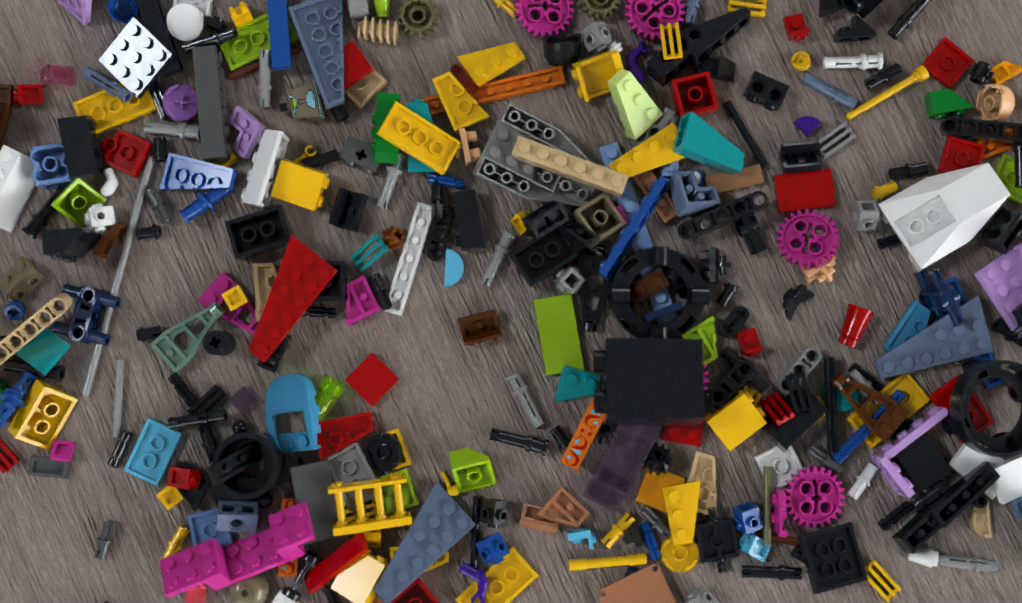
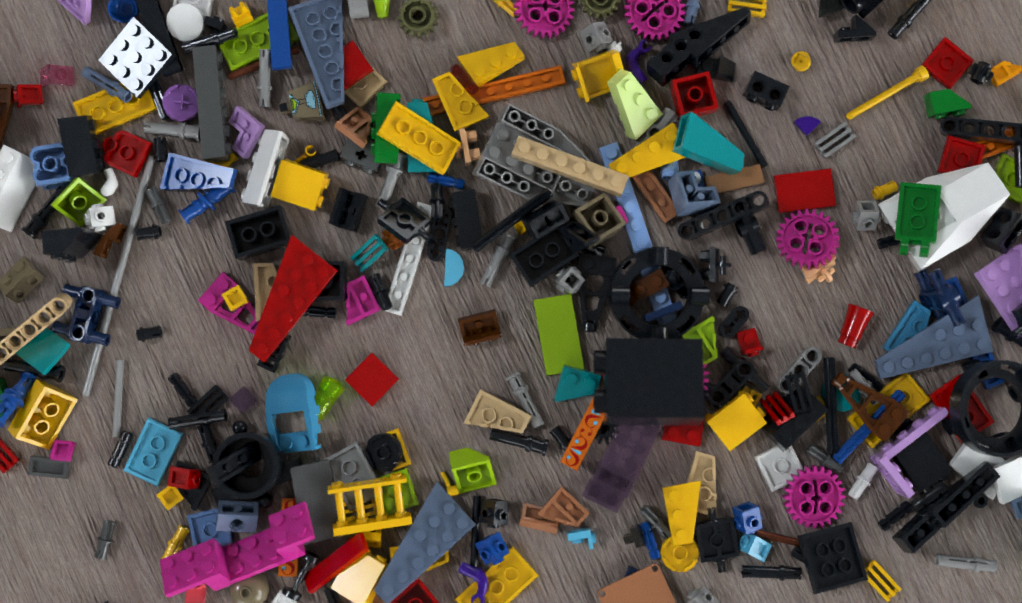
blue bush [4,301,25,320] -> none
sand green plate [150,301,225,373] -> none
black piece [203,330,235,356] -> none
red wing [317,411,374,461] -> none
tan piece [357,16,399,46] -> none
black cylinder [543,33,581,66] -> none
yellow piece [568,553,647,571] -> none
blue plate [599,176,670,281] -> none
yellow pin [600,512,635,549] -> none
light orange tile [635,468,685,513] -> none
black gear [640,442,674,476] -> none
yellow tile [659,22,683,60] -> none
olive bar [763,466,771,545] -> none
dark pink wing [771,487,787,537] -> none
black bracket [779,141,823,174] -> none
red bracket [782,13,810,42] -> none
black animal [783,284,815,321] -> none
sand blue pin [802,72,858,110] -> none
white pin [823,53,883,70] -> none
black axle [864,63,903,91] -> none
black axle [888,162,928,180] -> none
white cone [908,548,939,568] -> none
tan tile [969,499,992,538] -> none
light nougat cylinder [976,84,1015,121] -> none
none -> nougat wing [335,106,371,149]
none -> black plate [377,197,432,244]
none -> tan wing [463,389,532,433]
none -> black axle [471,188,553,252]
none -> green tile [894,182,941,258]

